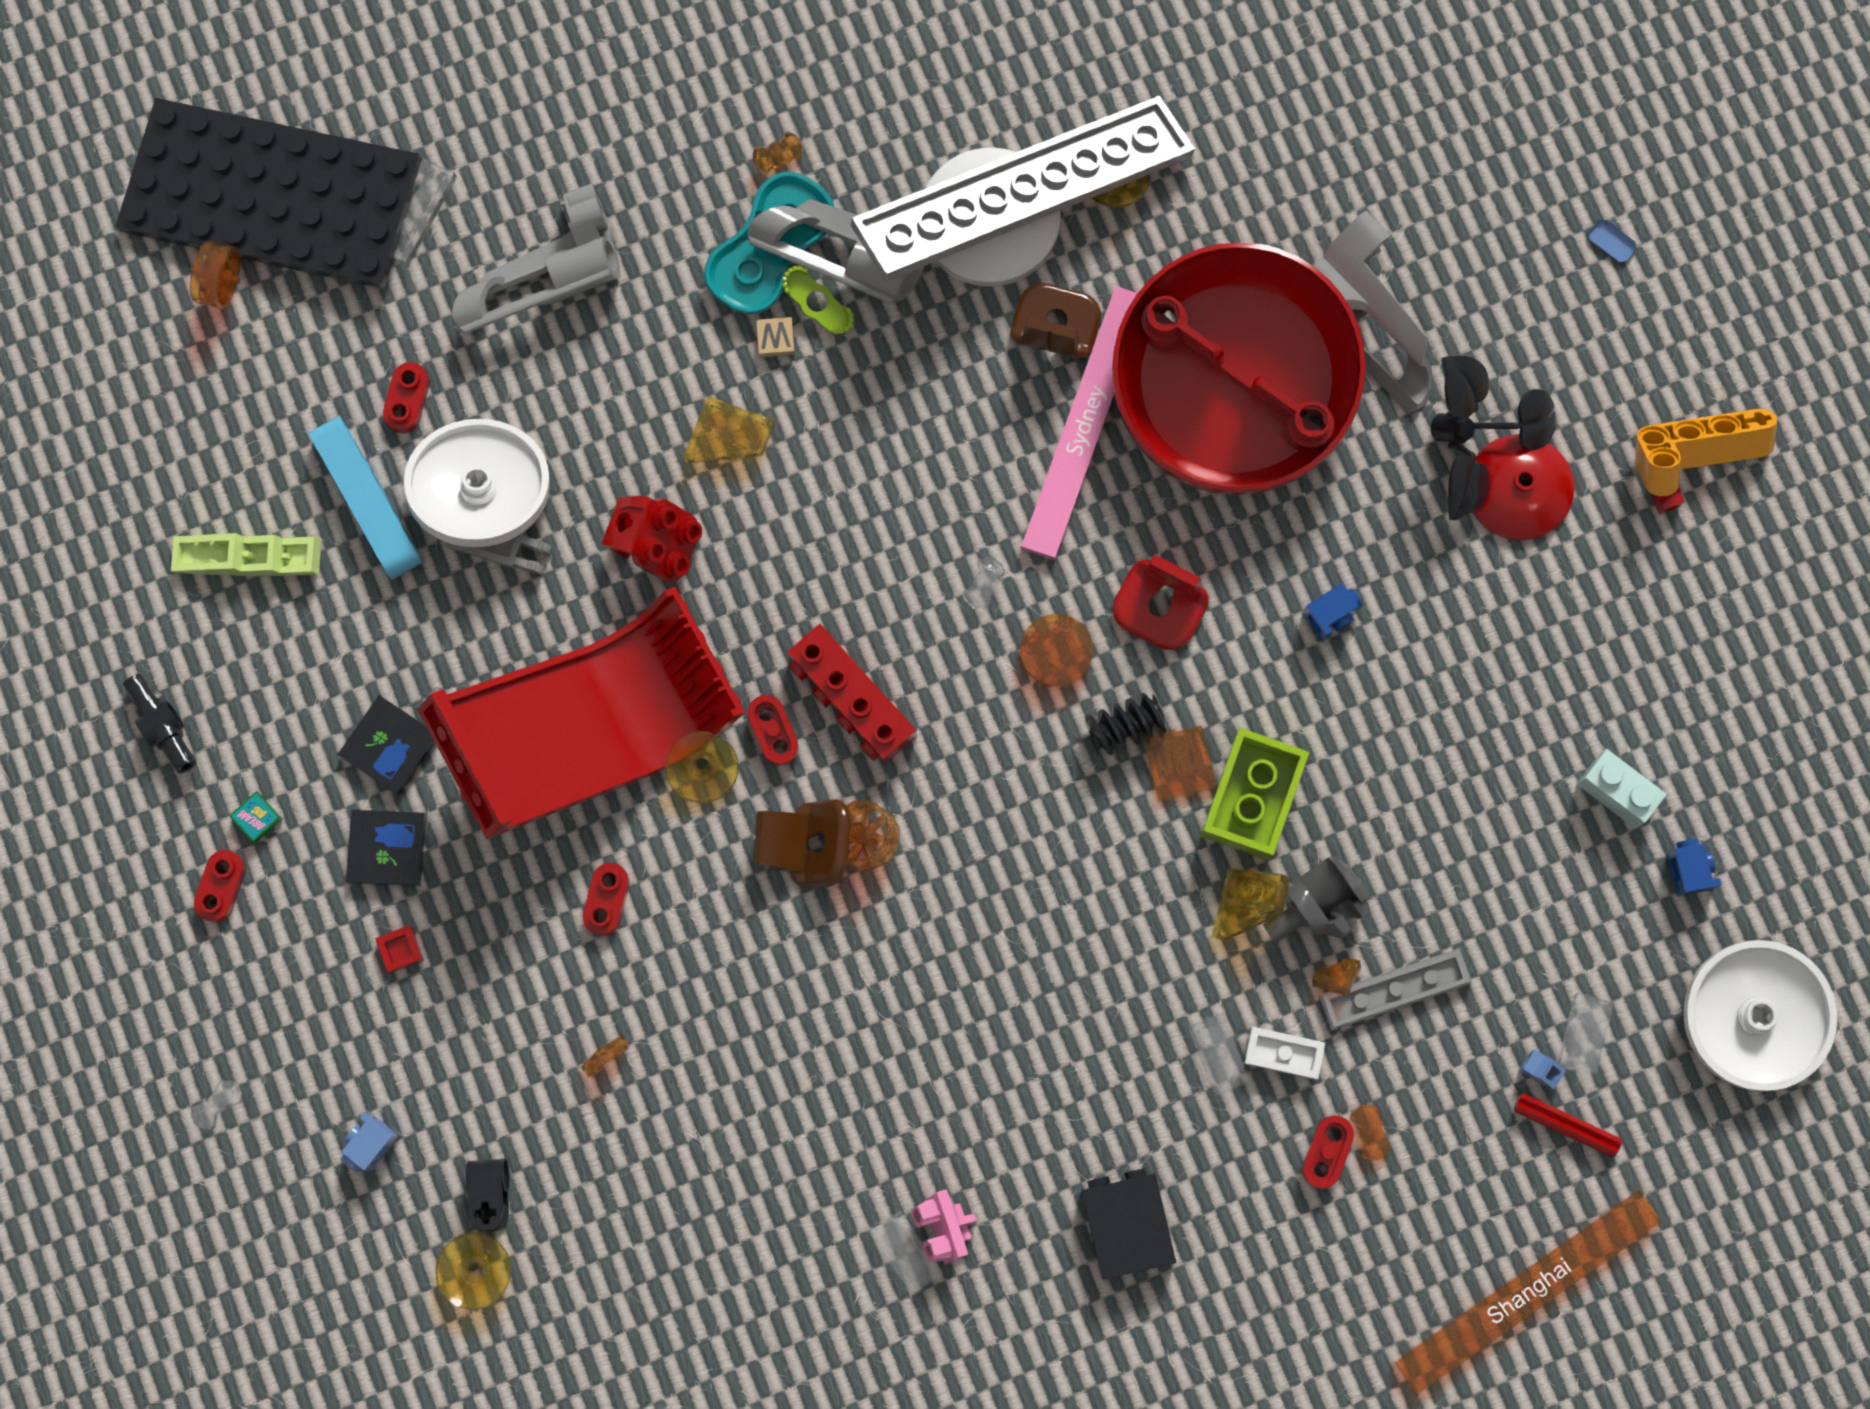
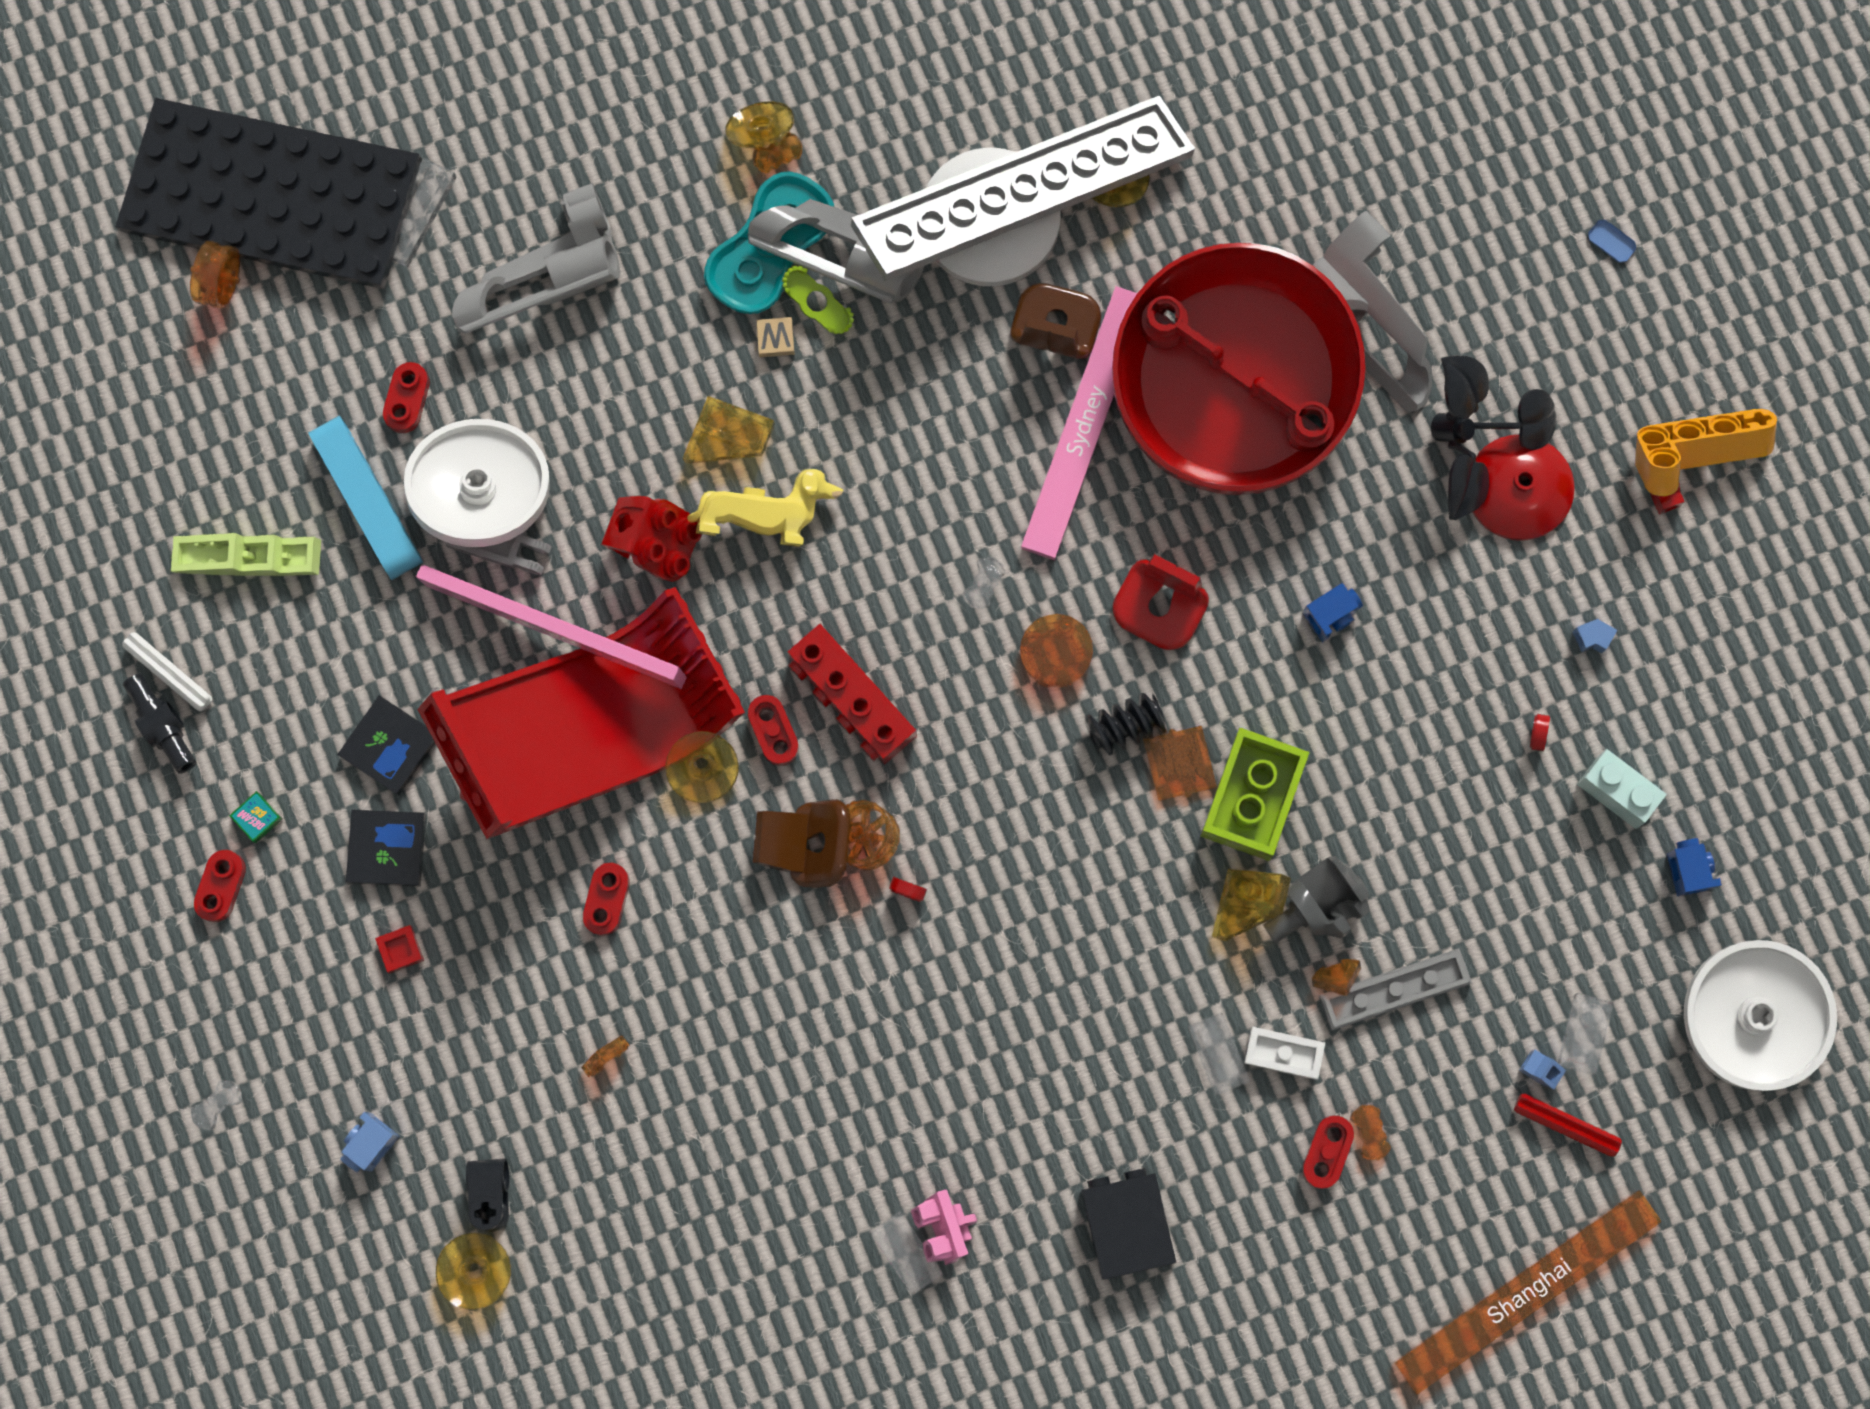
none -> white axle [122,632,212,711]
none -> bright pink tile [416,565,687,689]
none -> light yellow animal [687,469,843,547]
none -> clear yellow dish [725,101,794,148]
none -> red tile [889,876,927,902]
none -> red tile [1530,714,1550,752]
none -> medium blue piece [1573,619,1617,654]

